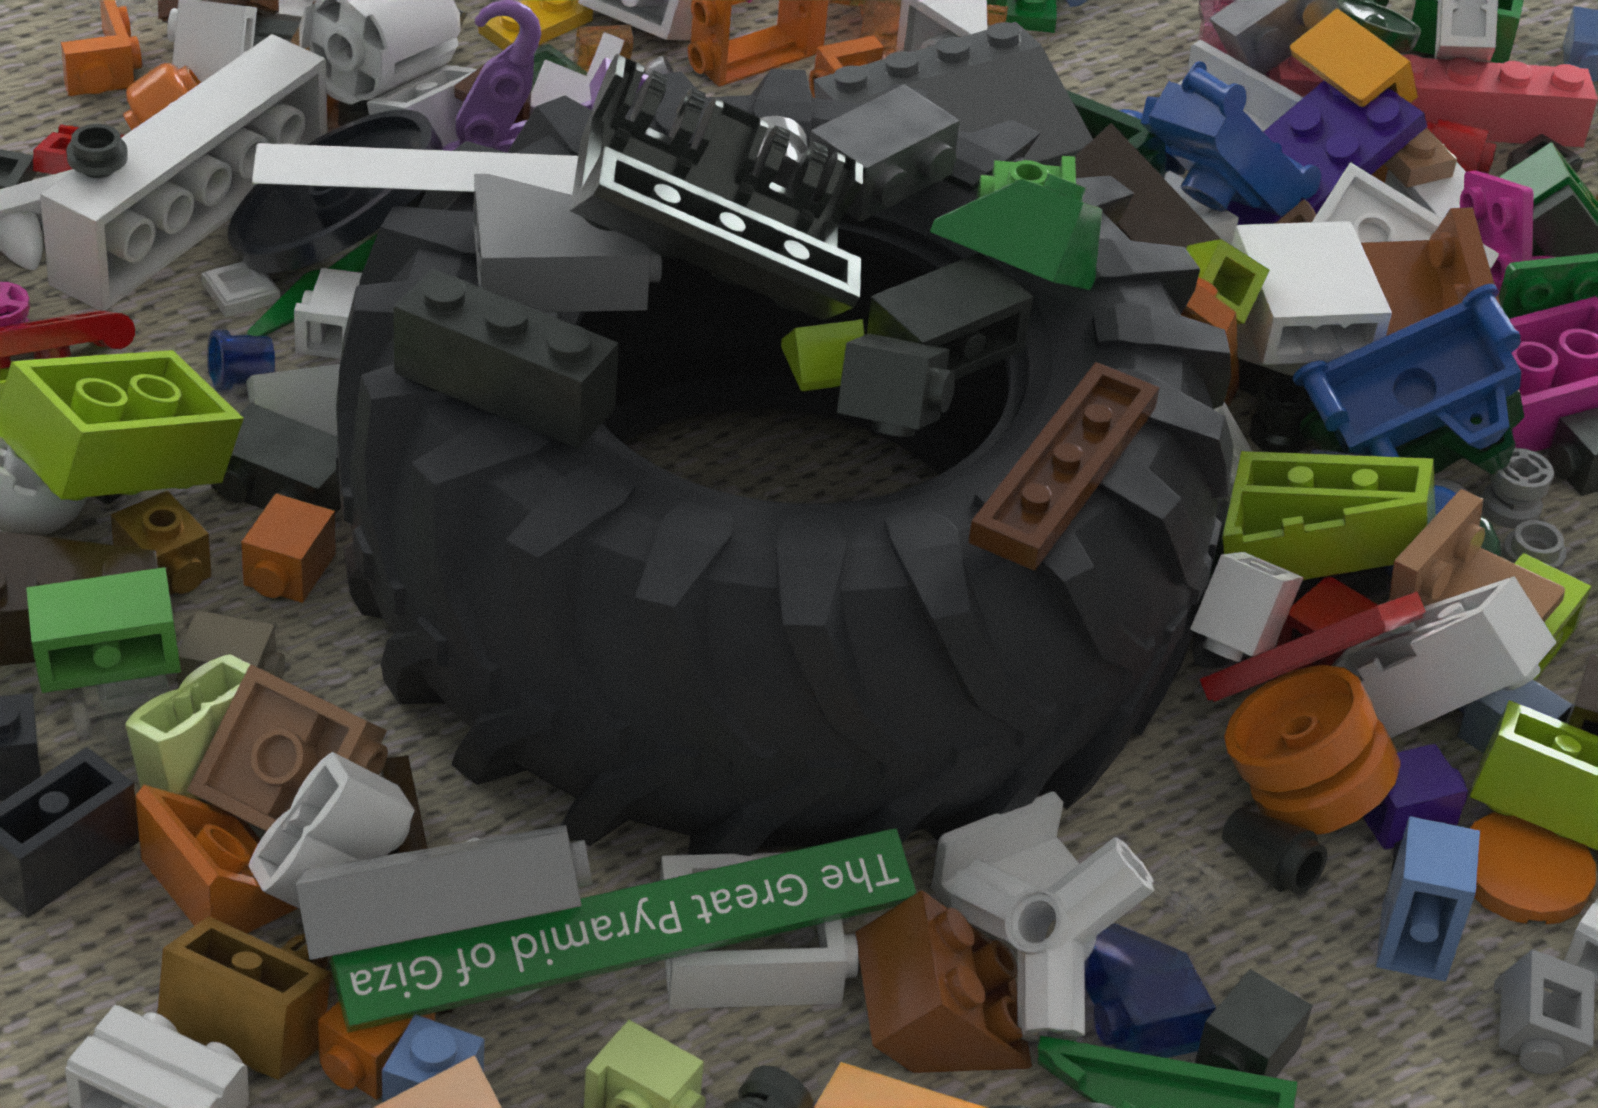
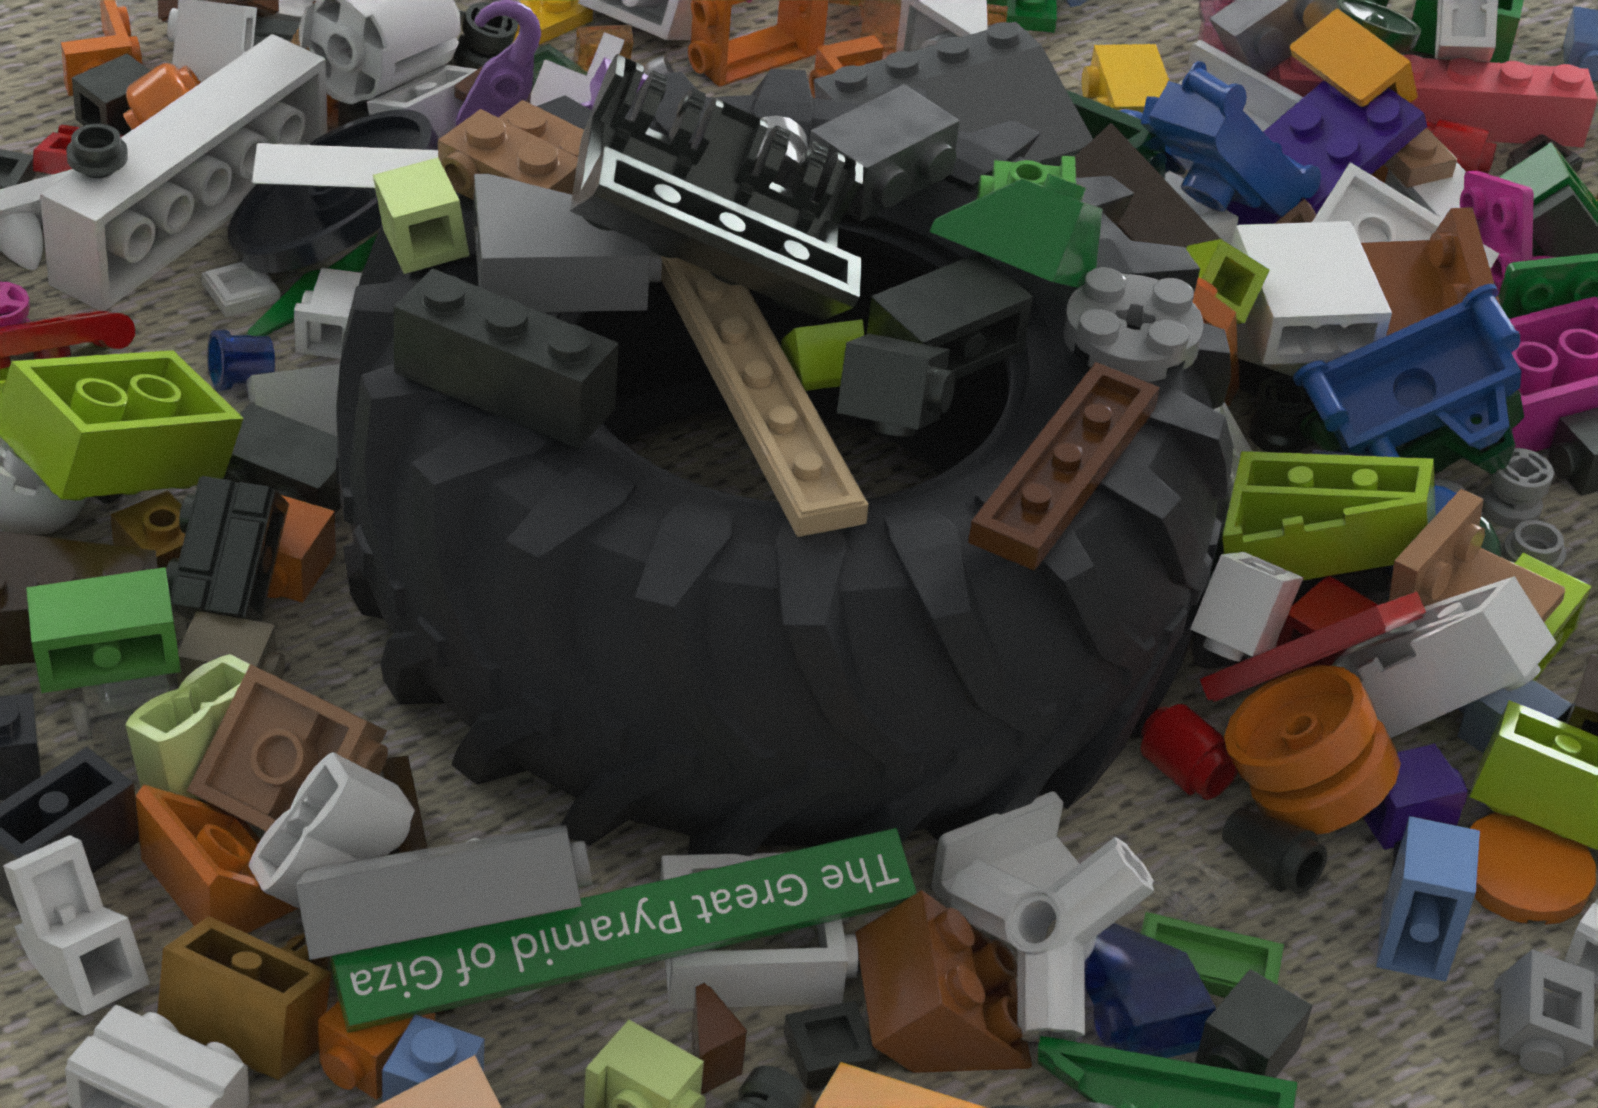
none -> white brick [3,835,150,1016]
none -> pearl dark grey brick [72,54,151,135]
none -> pearl dark grey brick [166,476,289,622]
none -> yellowish green brick [373,158,470,274]
none -> medium nougat plate [438,100,584,200]
none -> pearl dark grey wheel [454,2,518,69]
none -> tan tile [661,256,869,537]
none -> reddish brown slope [692,982,747,1095]
none -> pearl dark grey plate [783,1001,879,1090]
none -> light grey plate [1063,267,1203,382]
none -> yellow brick [1081,44,1170,113]
none -> bright green tile [1132,912,1284,998]
none -> red brick [1140,704,1238,800]

